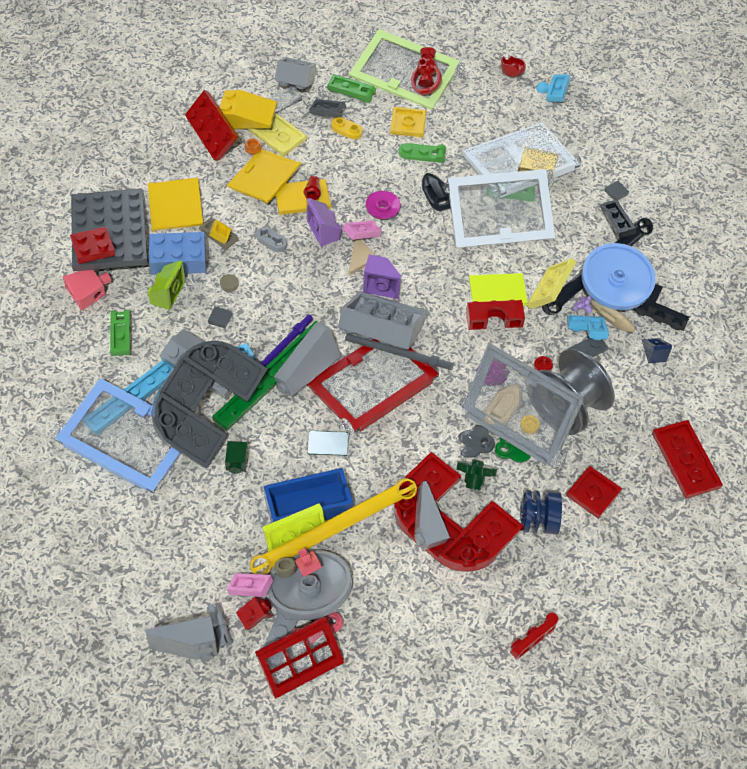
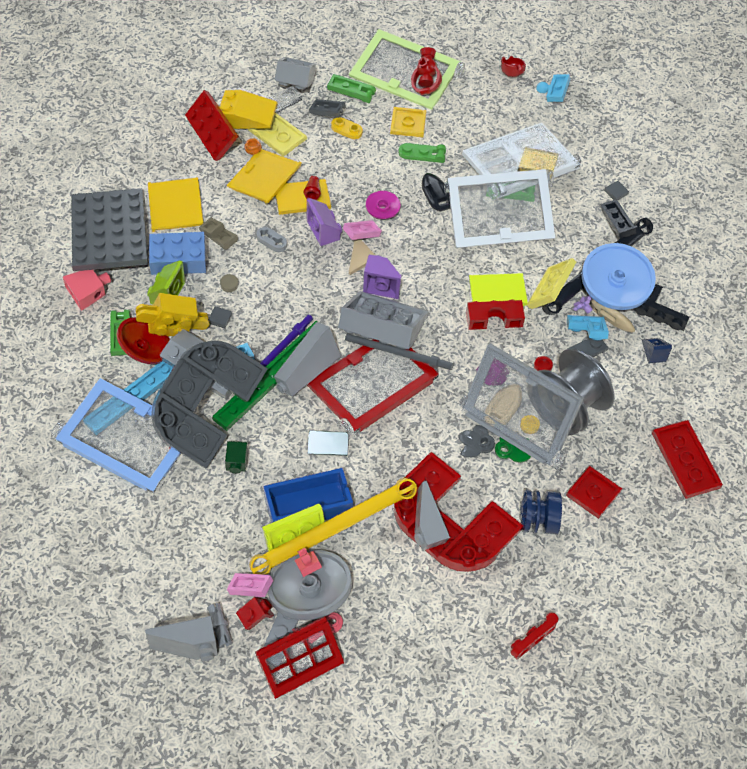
red plate [70,227,115,264] -> none
yellow plate [209,220,231,244] -> none
dark tan tile [274,557,296,578] -> none
dark green plant [456,460,497,490] -> none
none -> red dish [116,317,170,364]
none -> yellow brick [135,293,209,336]

